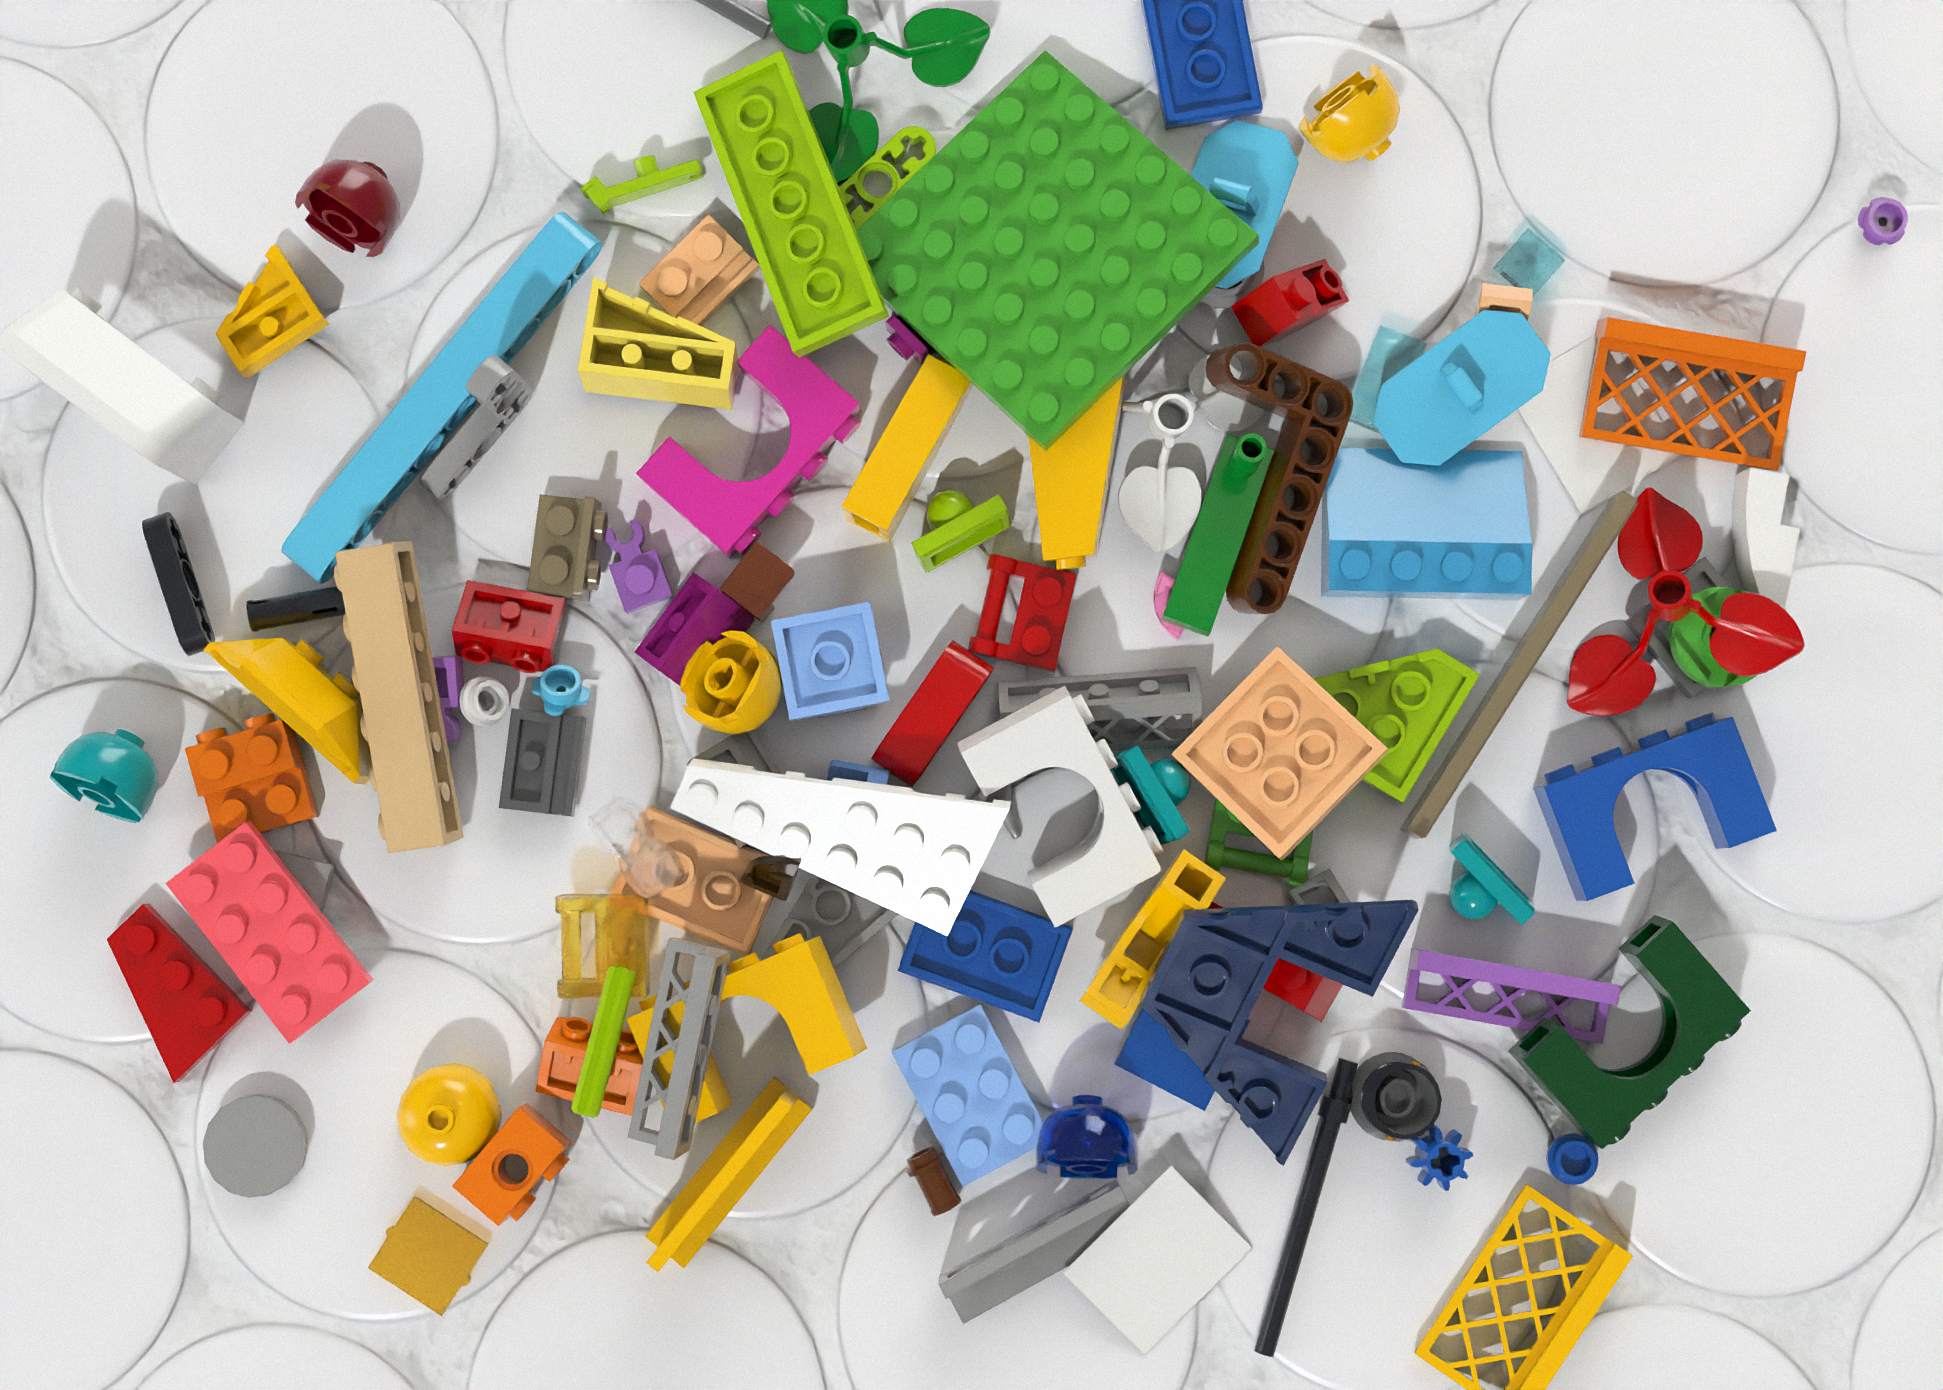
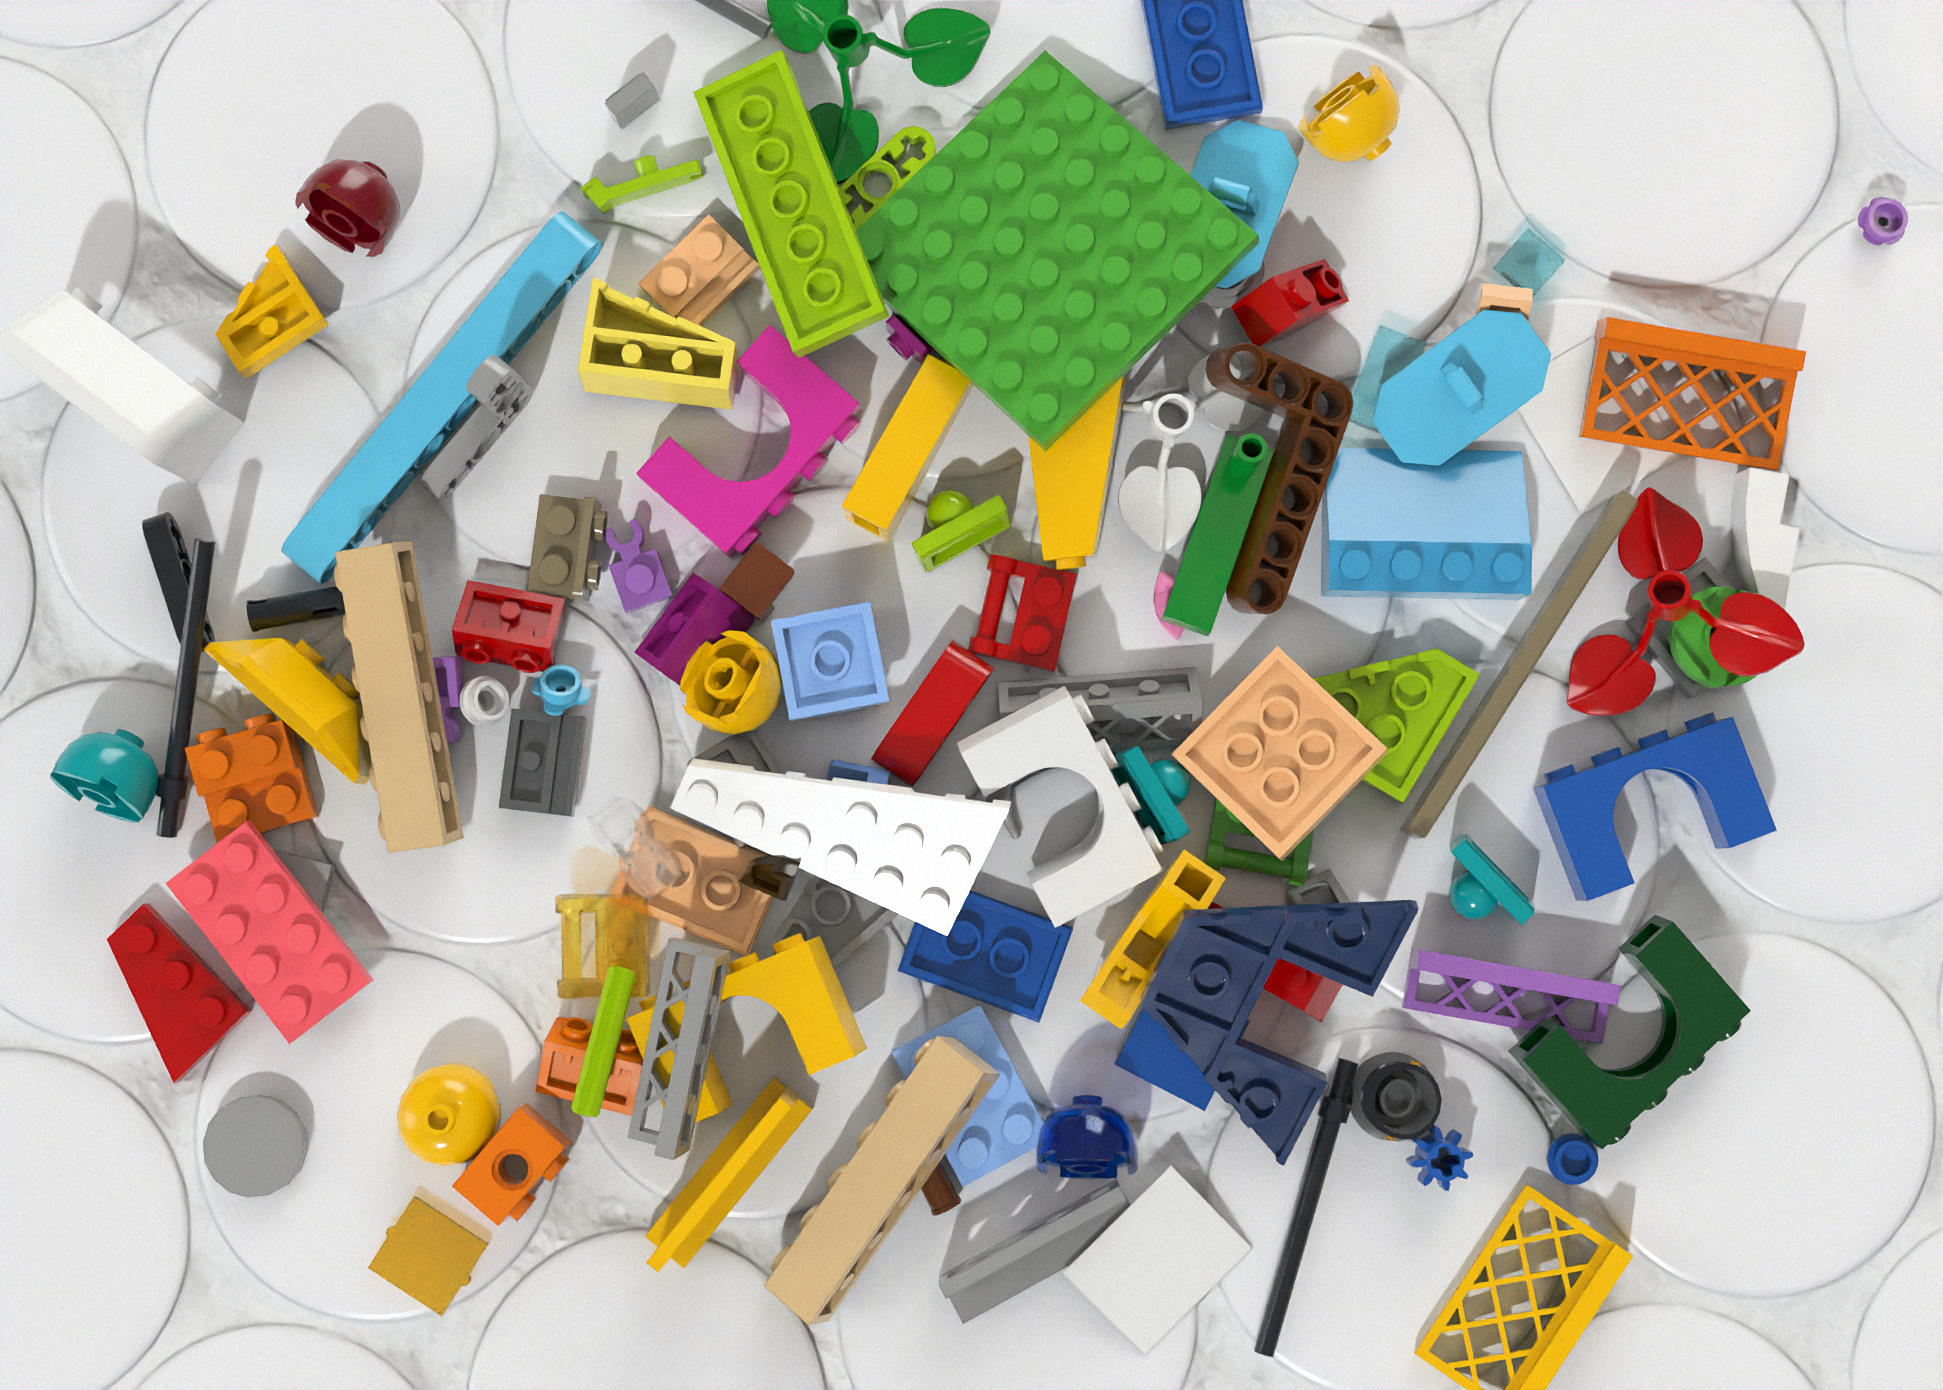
none -> black bar [156,538,216,838]
none -> light grey tile [604,72,660,130]
none -> tan brick [764,1036,1001,1325]

